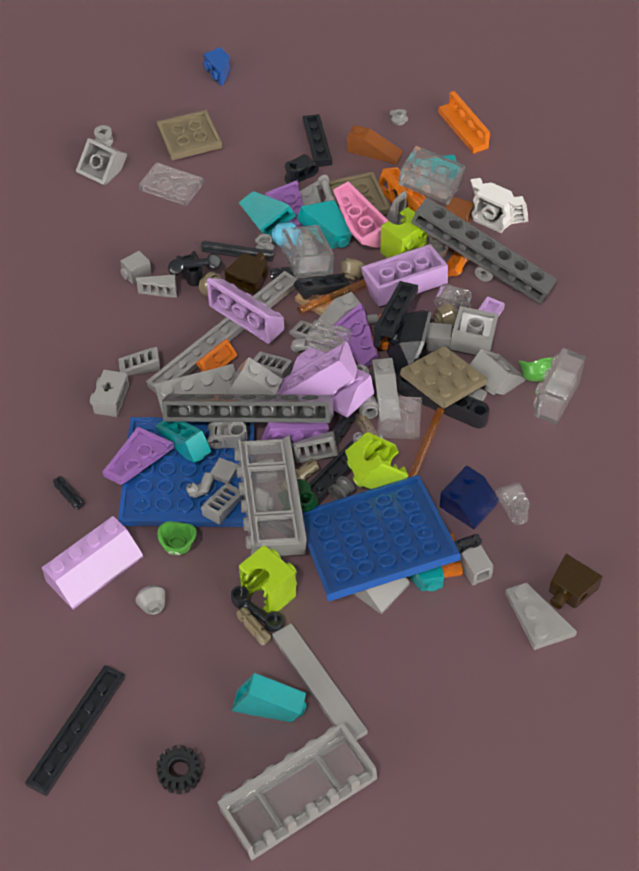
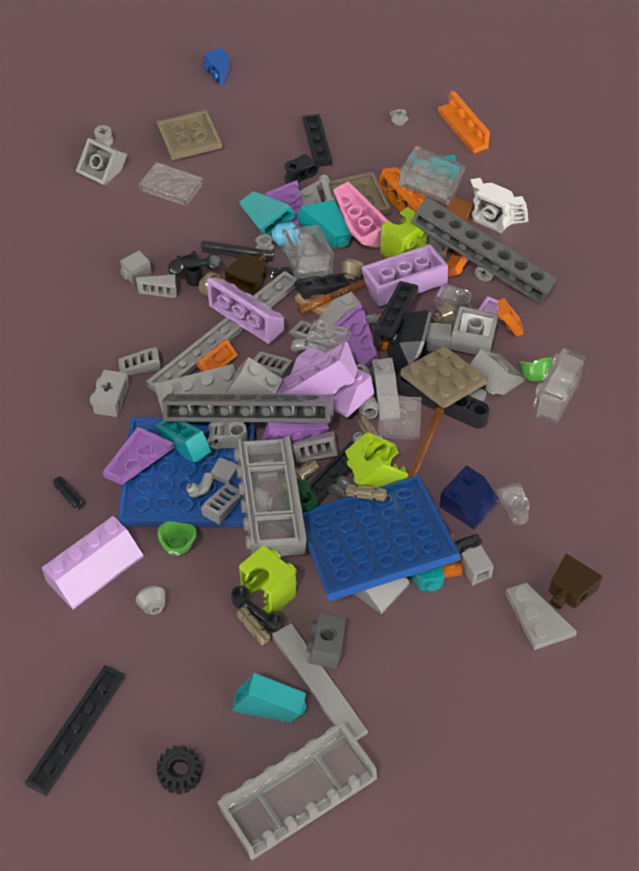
black axle [332,413,356,445] -> none
dark orange slope [347,125,403,165] -> none
light grey slope [386,191,407,225] -> none
none -> dark grey brick [306,612,346,669]
none -> dark tan axle [345,484,388,502]
none -> orange plate [497,298,524,337]

